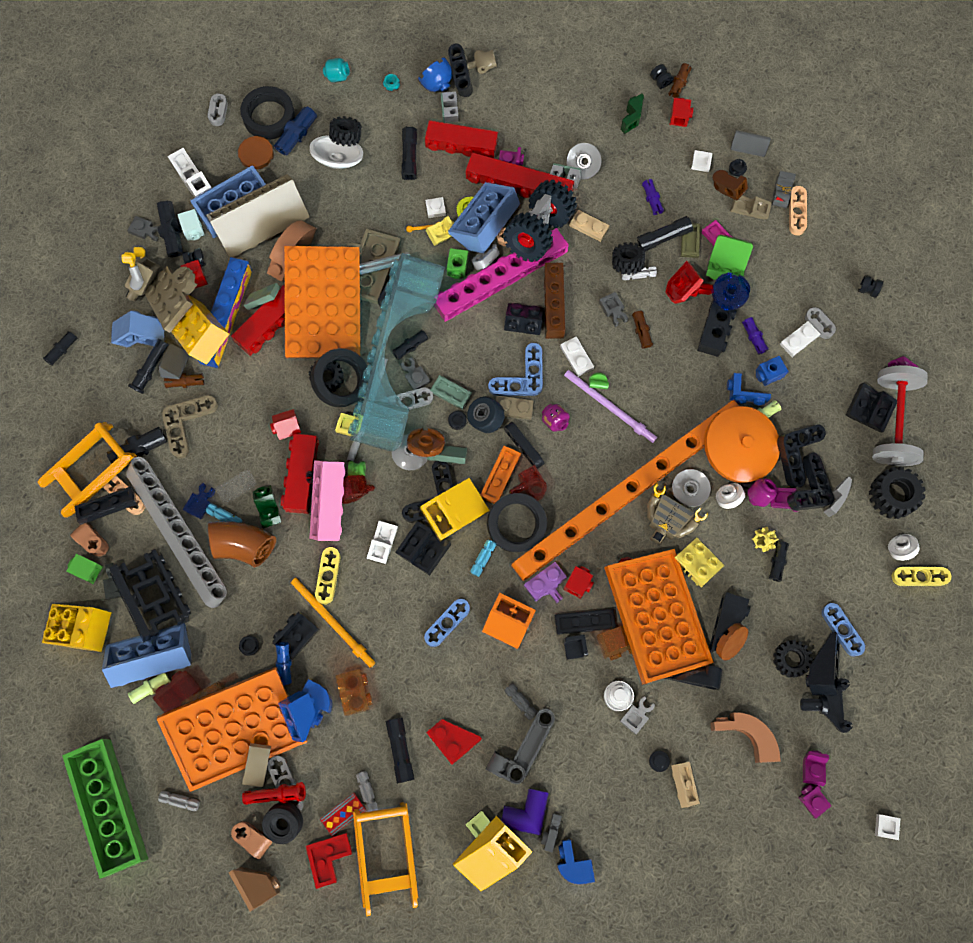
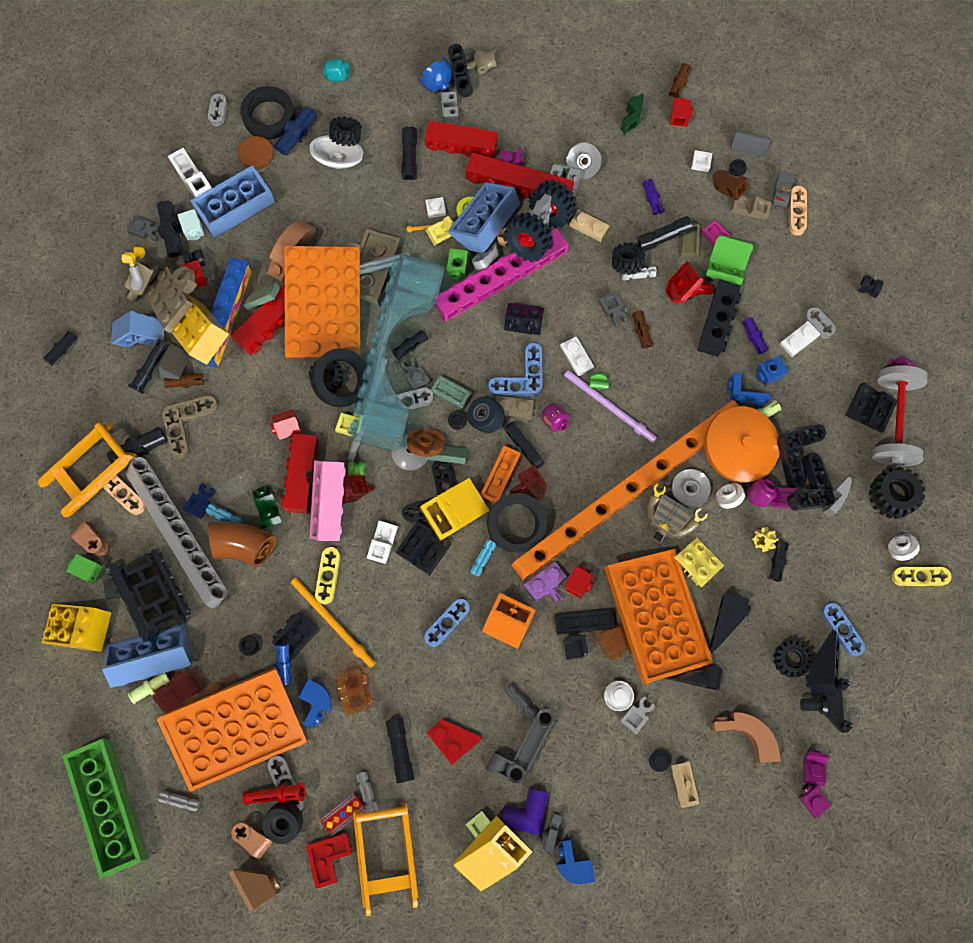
black tile [74,486,137,525] -> none
brick [206,174,310,258] -> none
dark tan slope [242,743,271,787] -> none
blue slope [278,691,316,743] -> none
teal plate [383,74,400,91] -> none
reddish brown brick [544,263,565,339] -> none
black wheel [650,64,674,89] -> none
clear blue plate [712,273,750,311] -> none
dark orange tile [716,623,748,661] -> none
white plate [875,814,900,840] -> none

